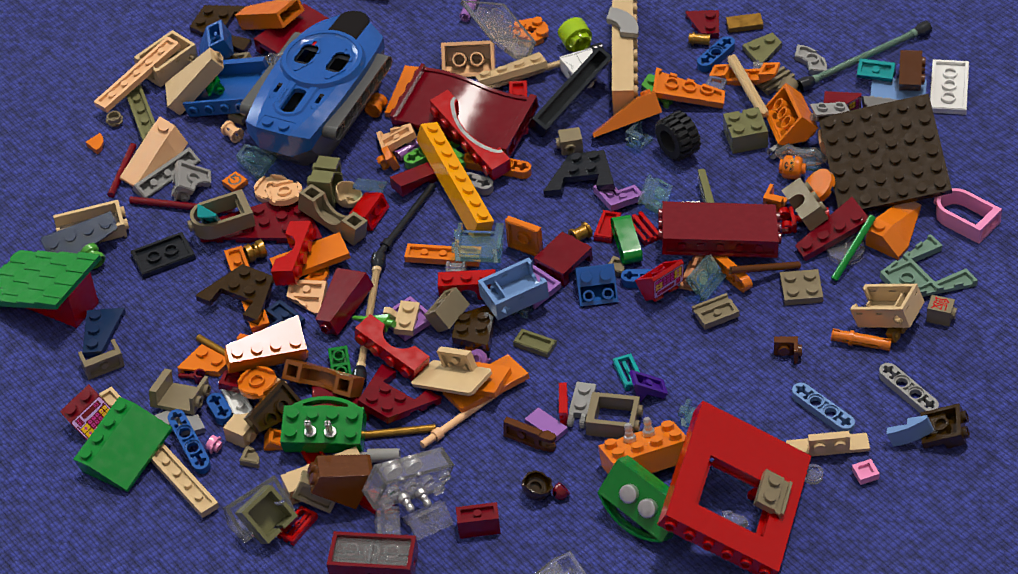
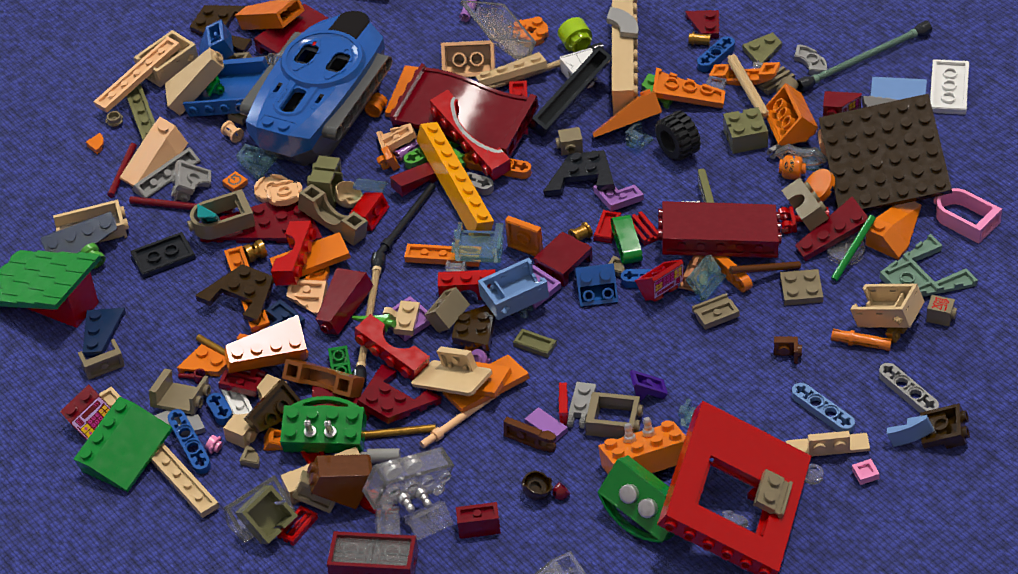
orange tile [238,366,277,399] -> none
teal tile [613,354,640,391] -> none
clear light blue plate [637,174,673,214] -> none
pearl gold tile [726,13,763,33] -> none
orange panel [763,184,788,212] -> none
light grey hinge [810,102,850,122] -> none
teal panel [857,58,896,82] -> none
reddish brown brick [899,50,926,91] -> none

